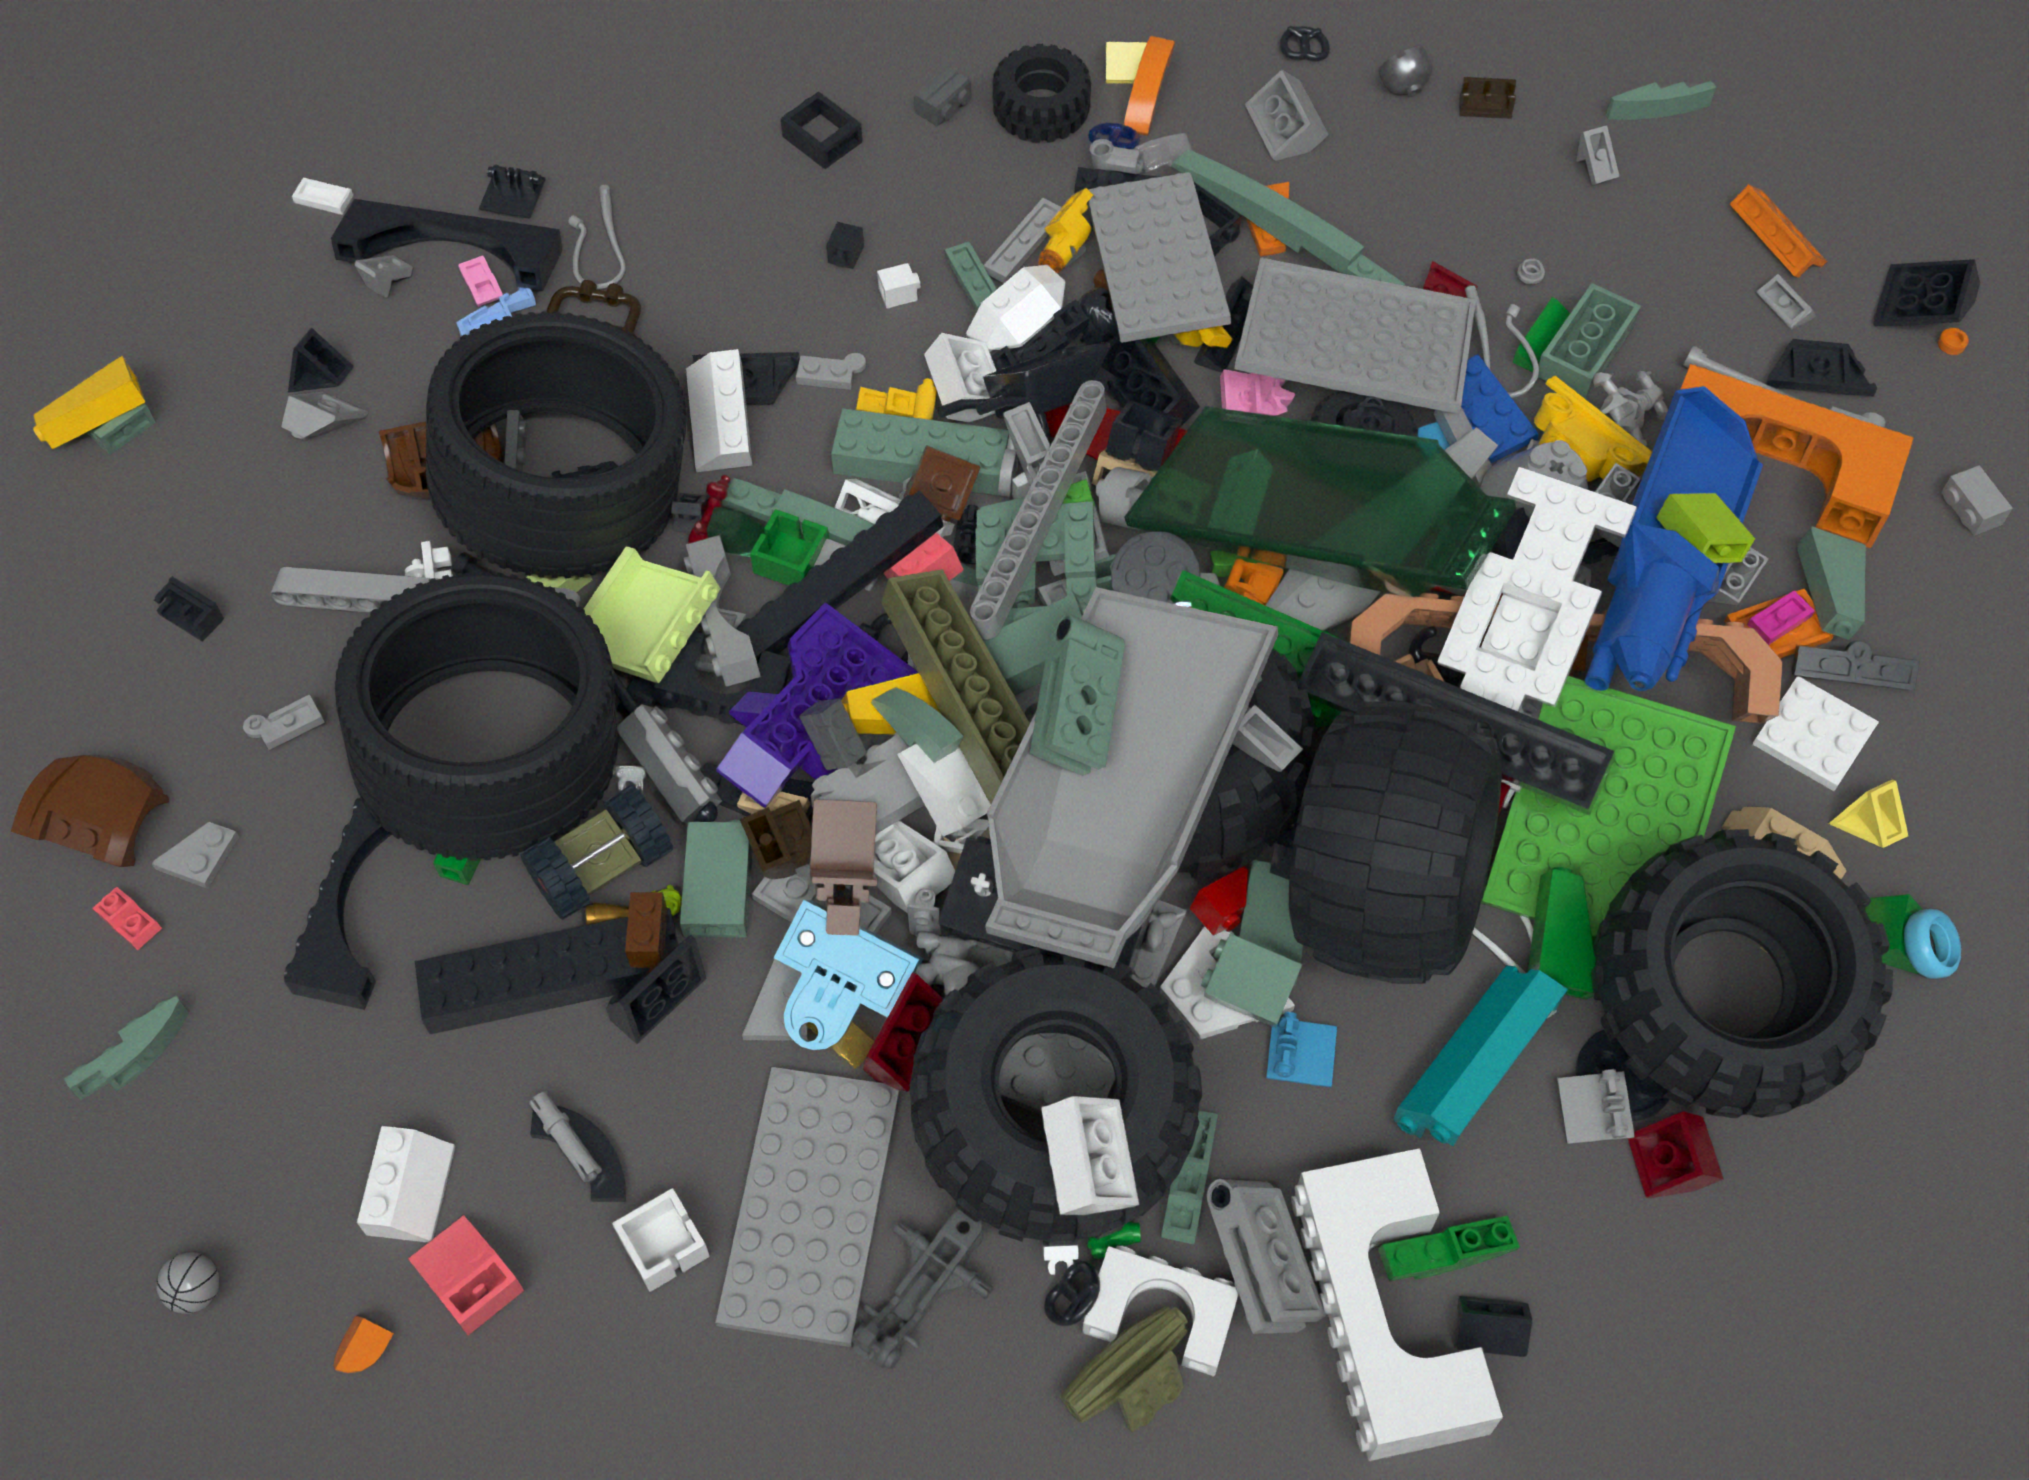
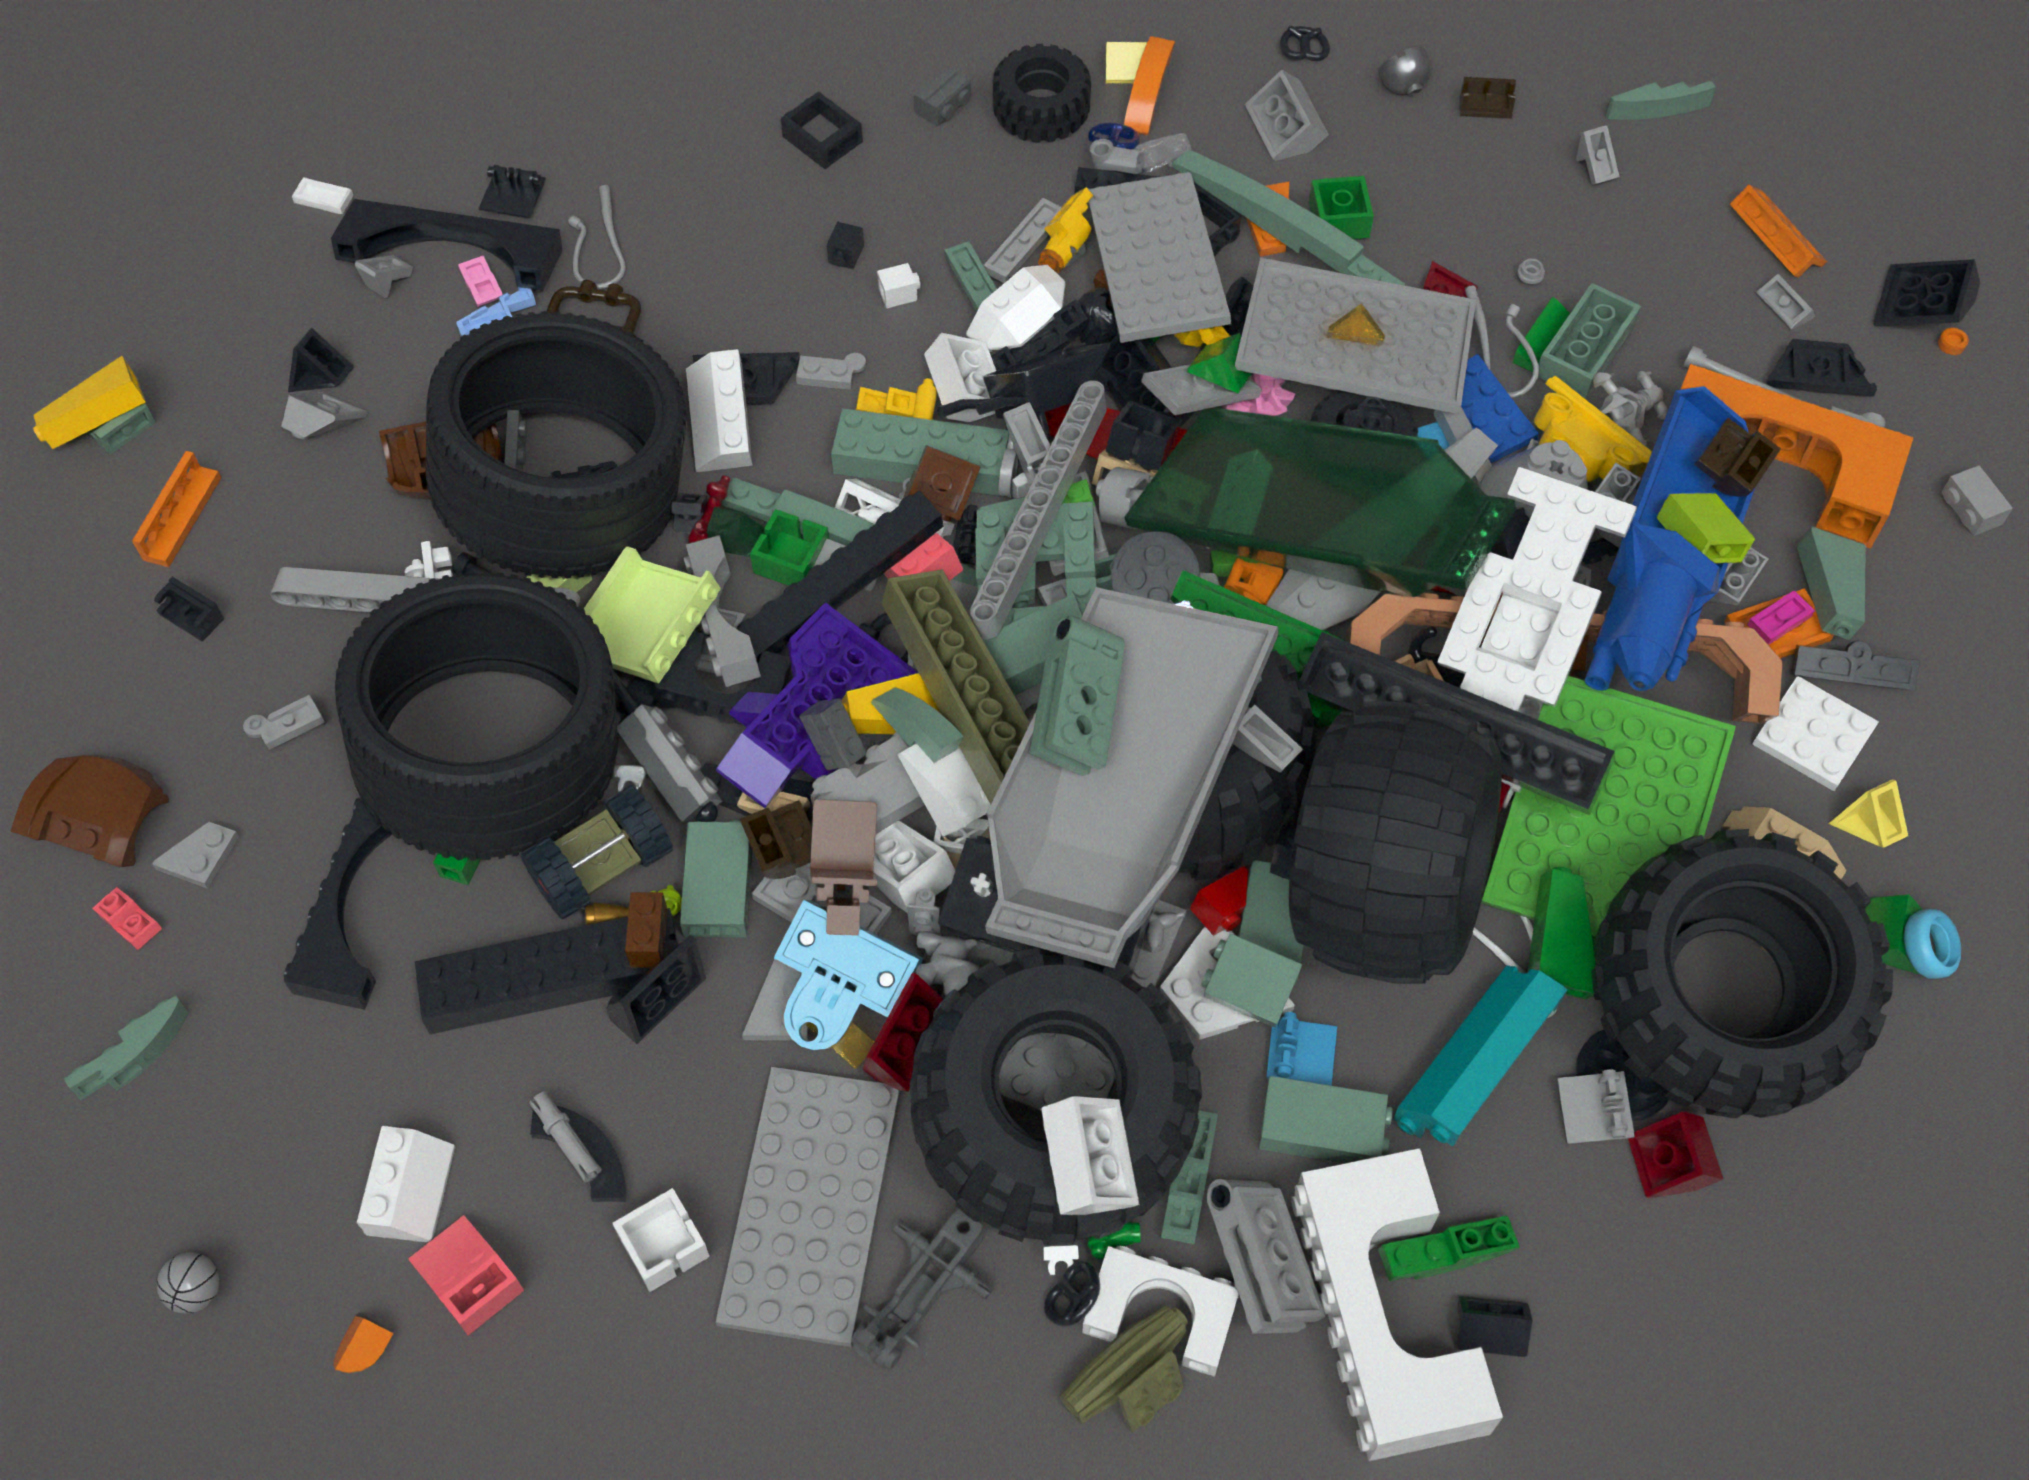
none -> orange fence [132,451,222,567]
none -> light grey tile [1141,364,1262,415]
none -> green slope [1187,333,1254,394]
none -> sand green brick [1259,1076,1393,1163]
none -> green brick [1308,176,1374,239]
none -> clear yellow slope [1325,303,1385,346]
none -> dark brown brick [1694,418,1781,497]

